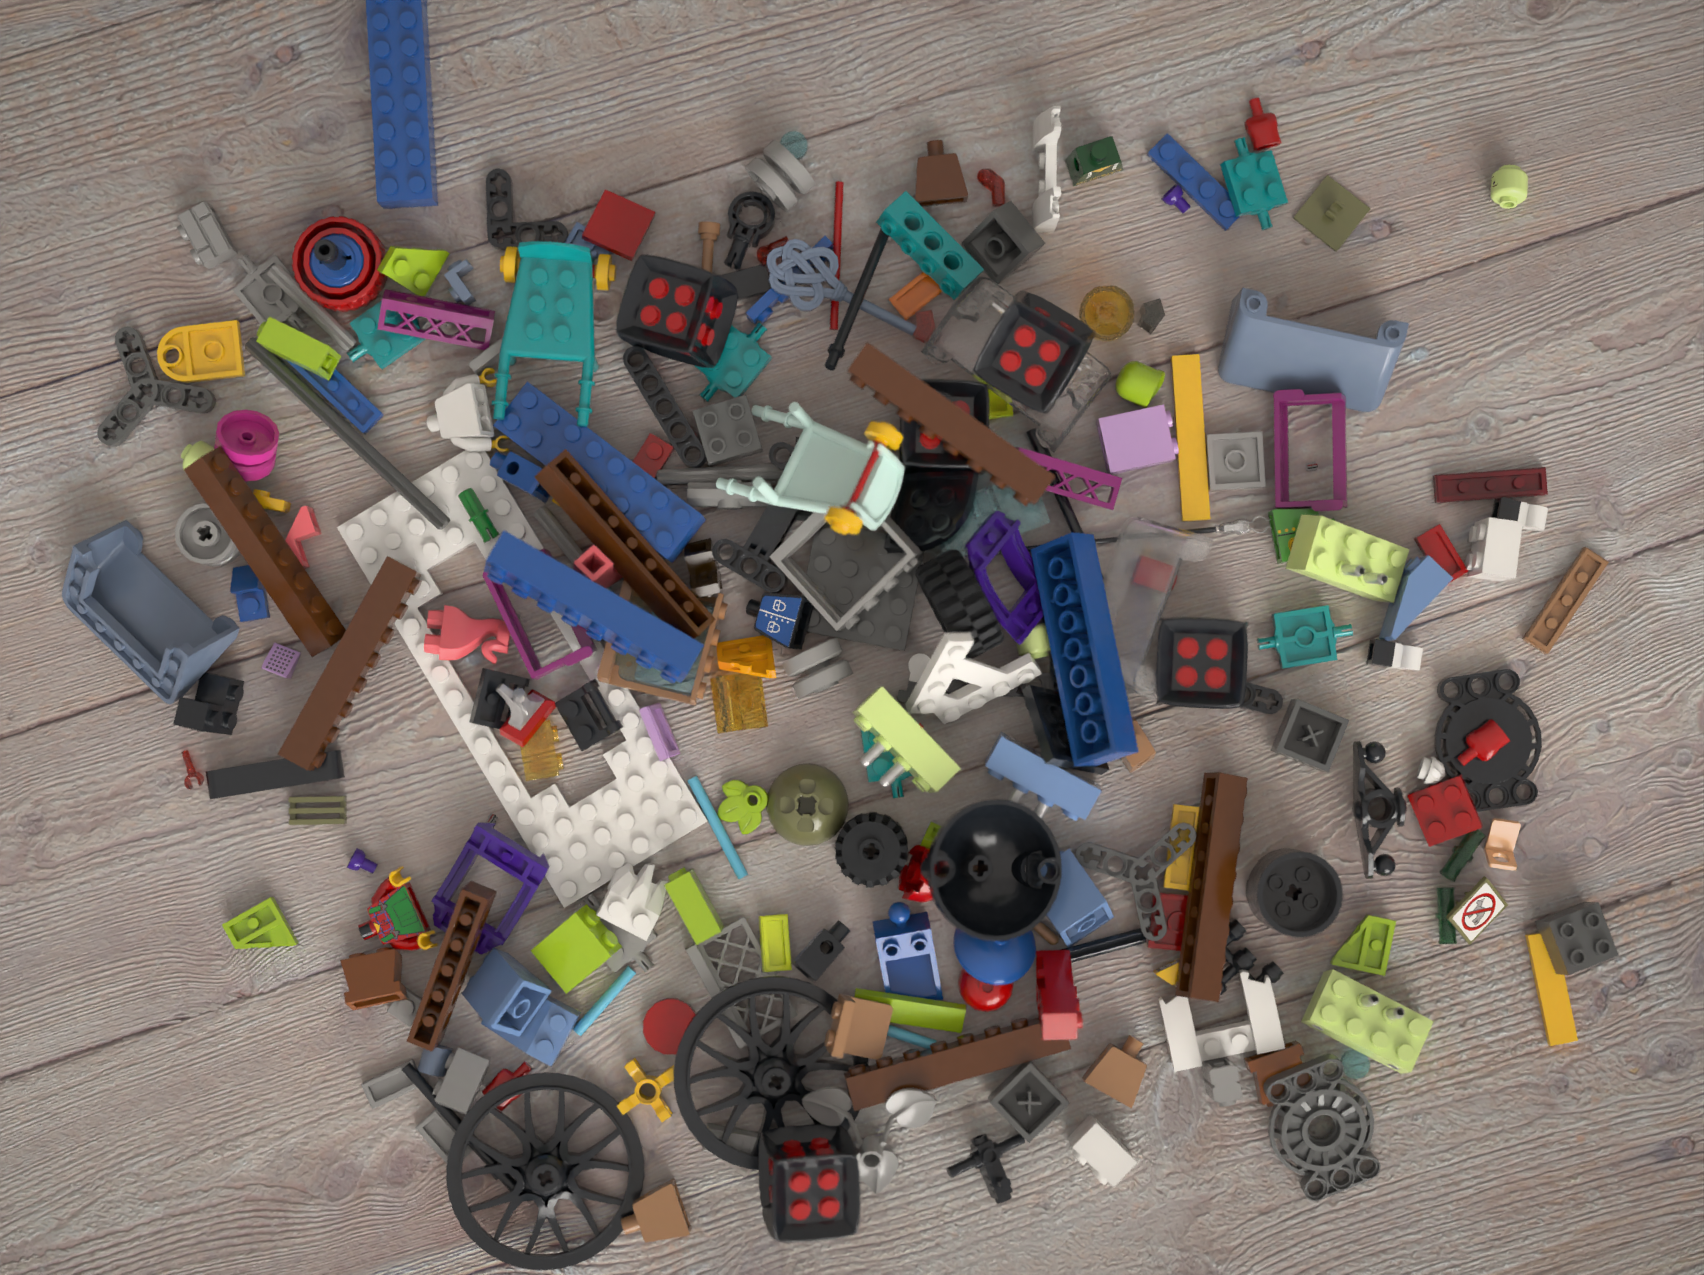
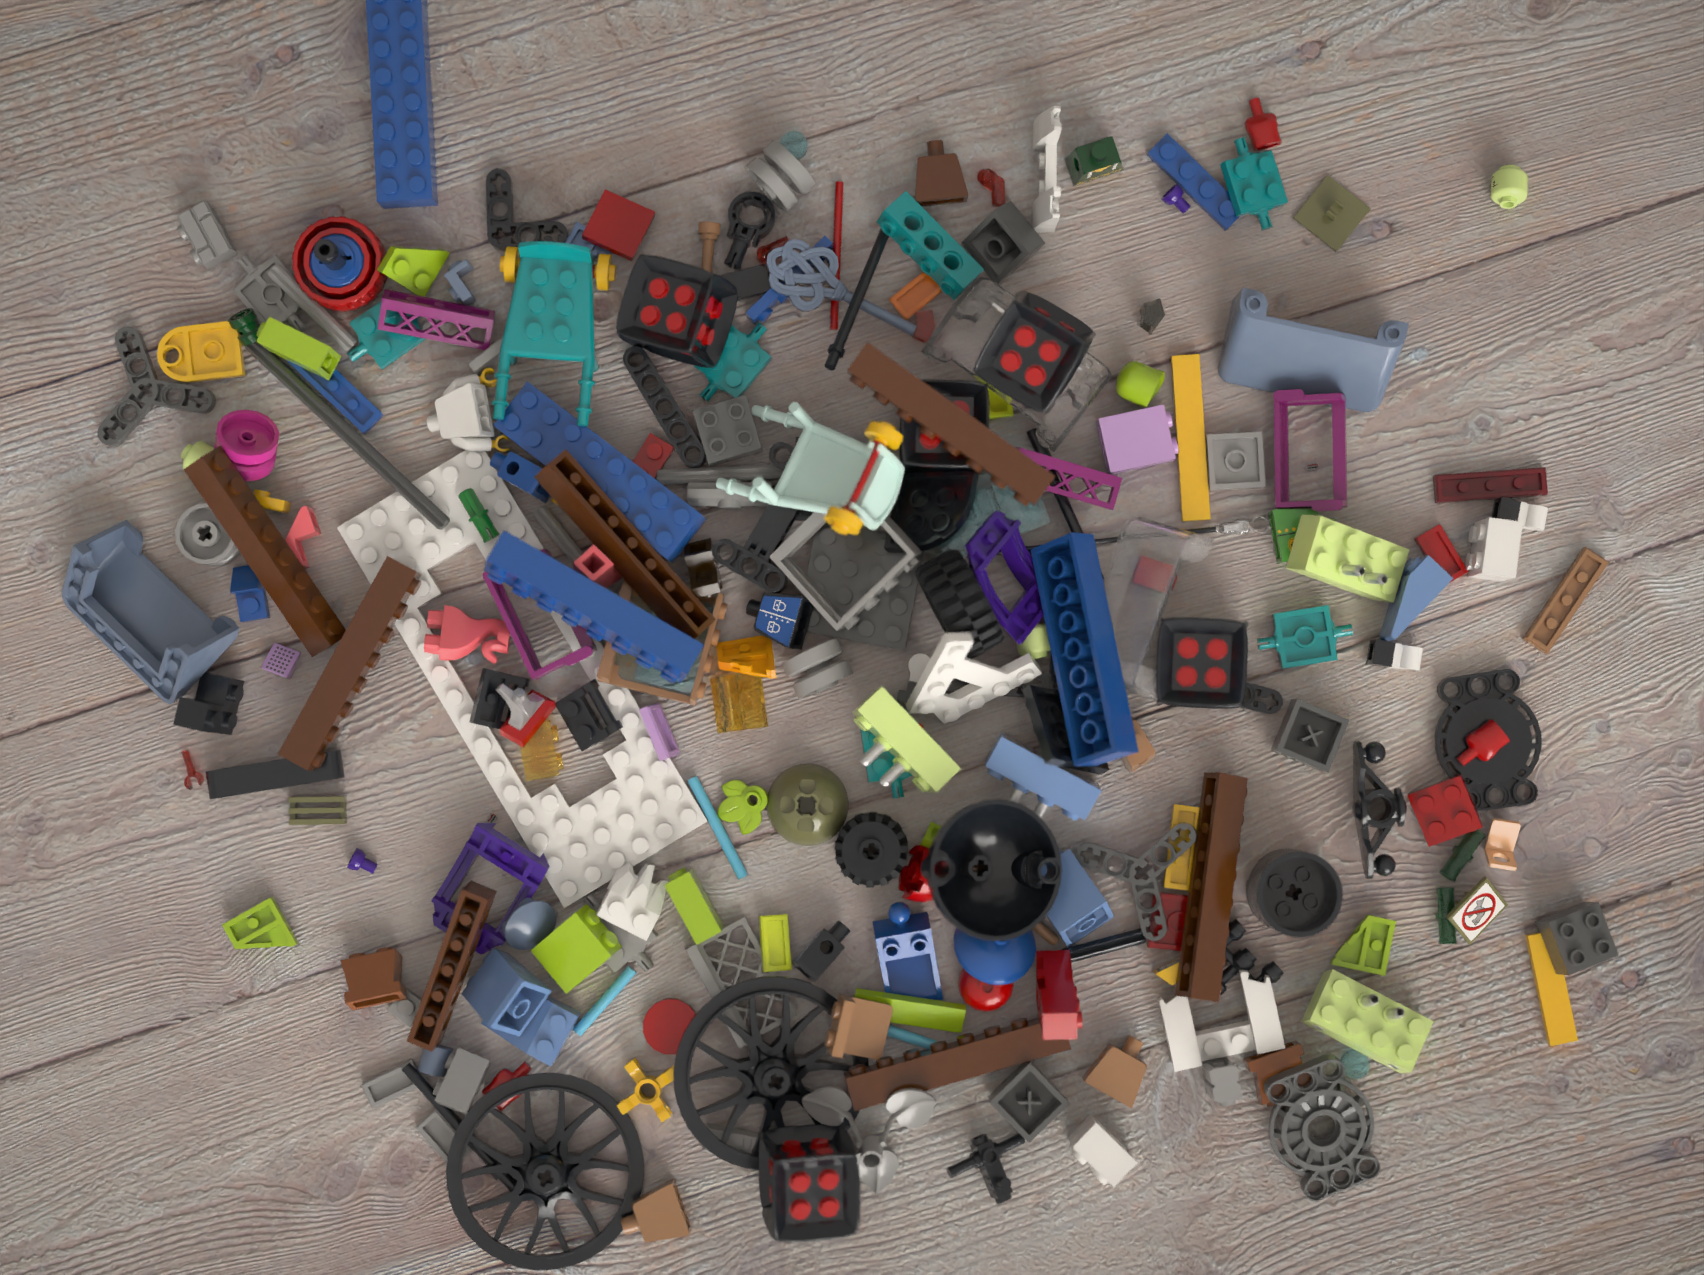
torso [358,866,438,951] -> none
clear yellow cylinder [1079,285,1135,342] -> none
white plate [1417,757,1445,784] -> none
none -> dark green wheel [228,308,261,346]
none -> sand blue dish [502,898,556,950]

